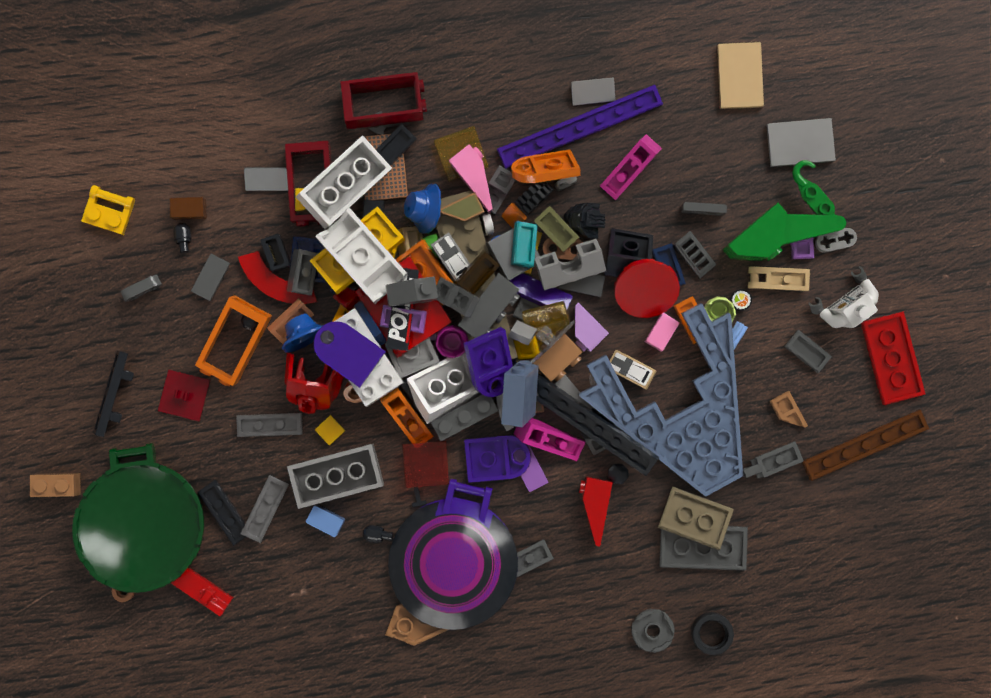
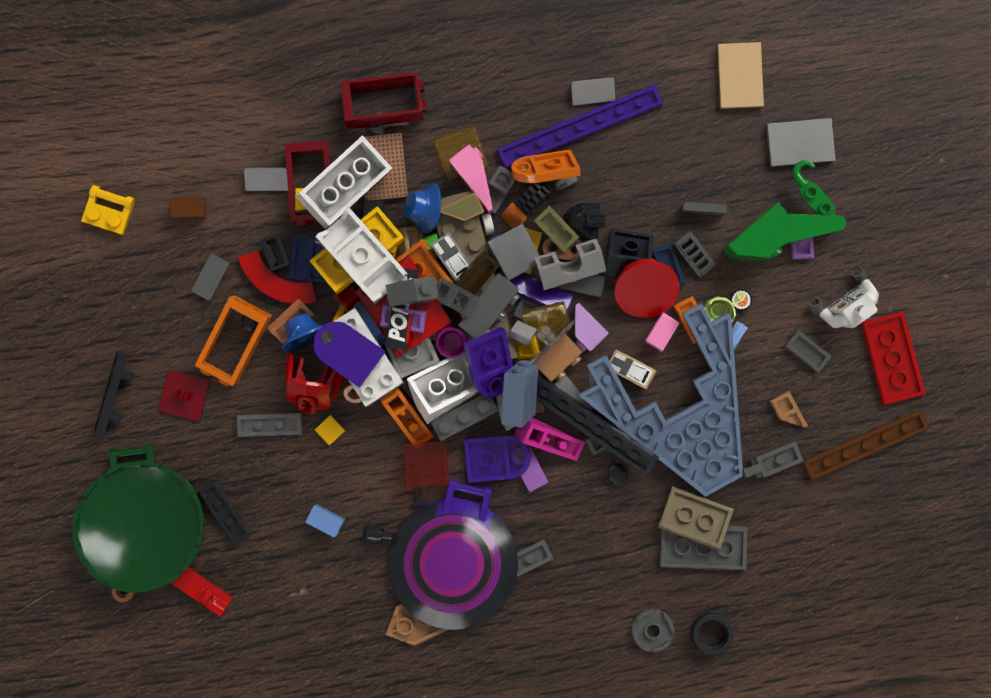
medium nougat brick [30,473,81,497] -> none
dark grey beam [120,275,162,302] -> none
black cylinder [173,223,192,253] -> none
flat silver tile [241,475,289,543] -> none
dark grey slope [287,249,318,296] -> none
light grey brick [287,443,384,509] -> none
black tile [376,124,417,166] -> none
teal tile [511,221,538,268] -> none
red slope [579,476,613,547] -> none
dark pink slope [600,134,662,200] -> none
tan plate [748,267,810,291] -> none
light grey beam [815,228,857,252] -> none

